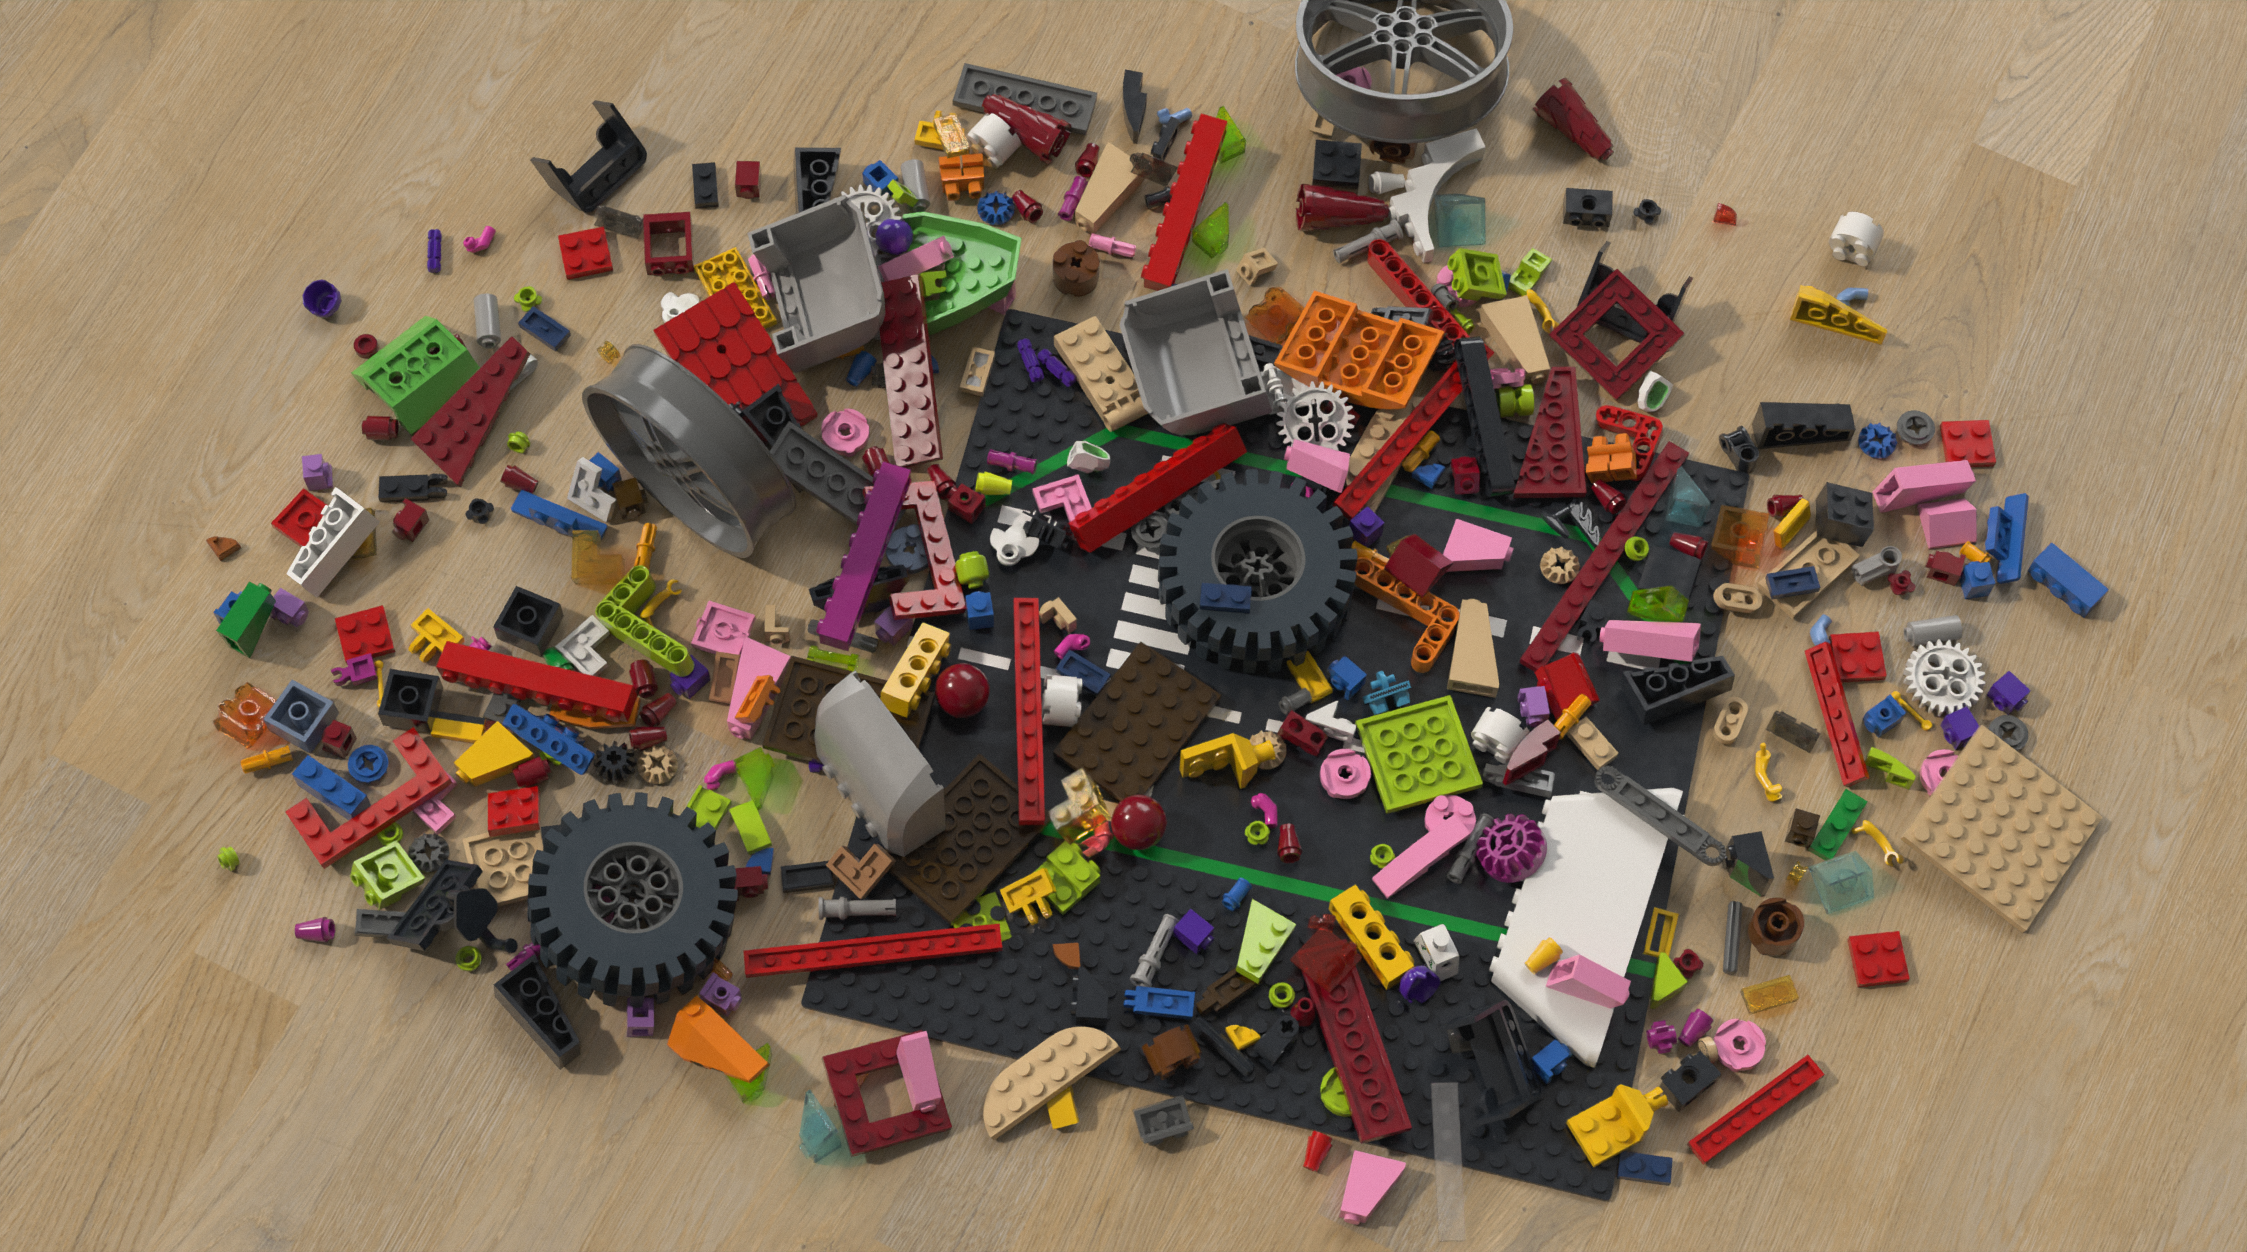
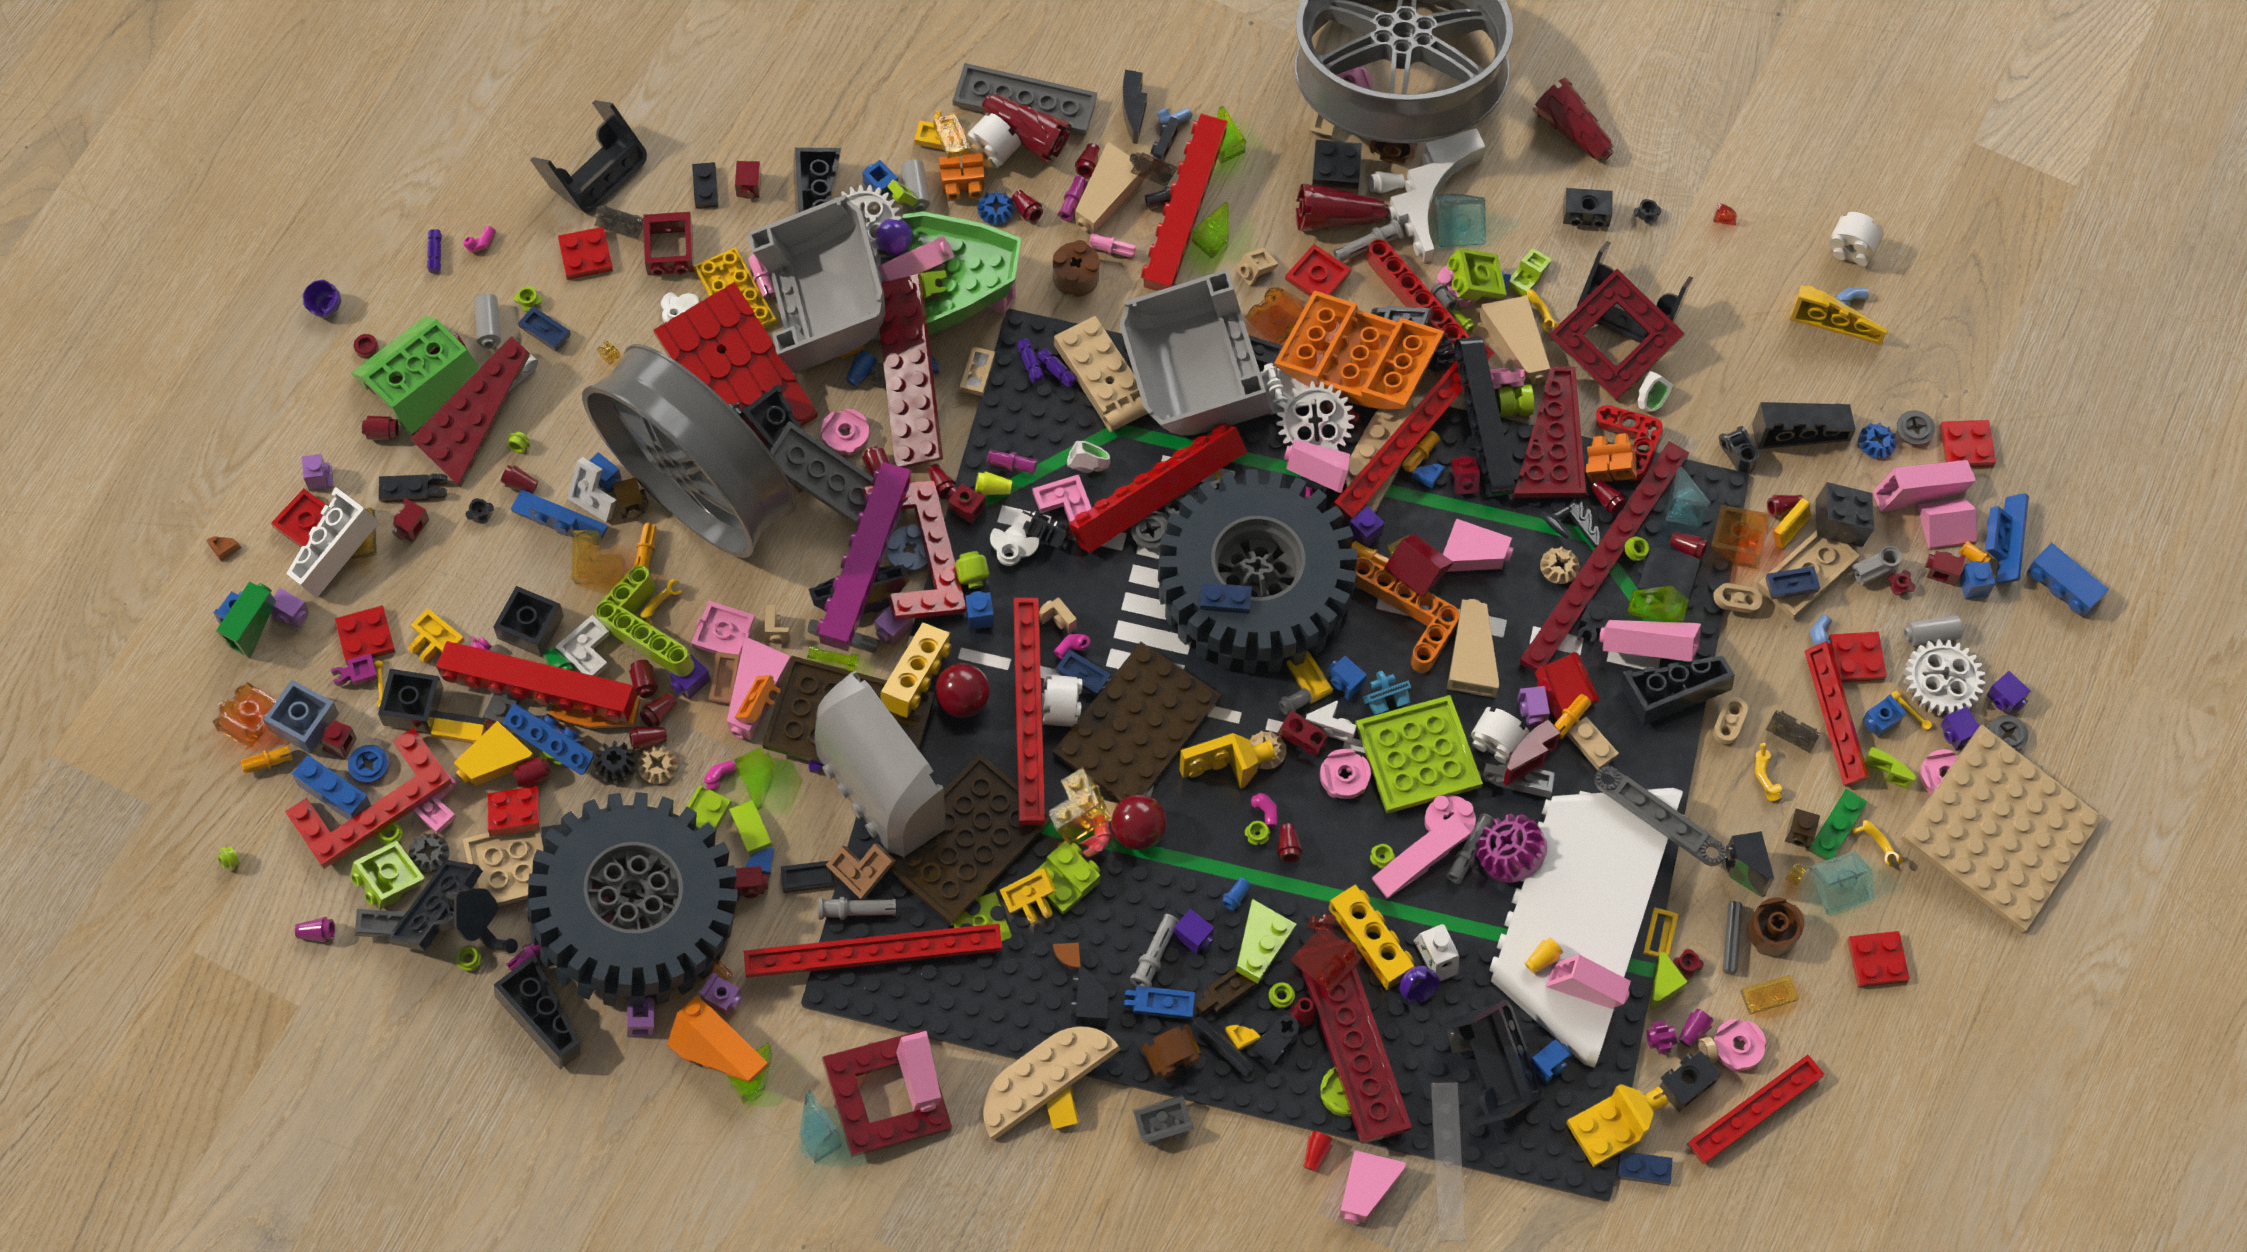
none -> red plate [1285,244,1351,297]

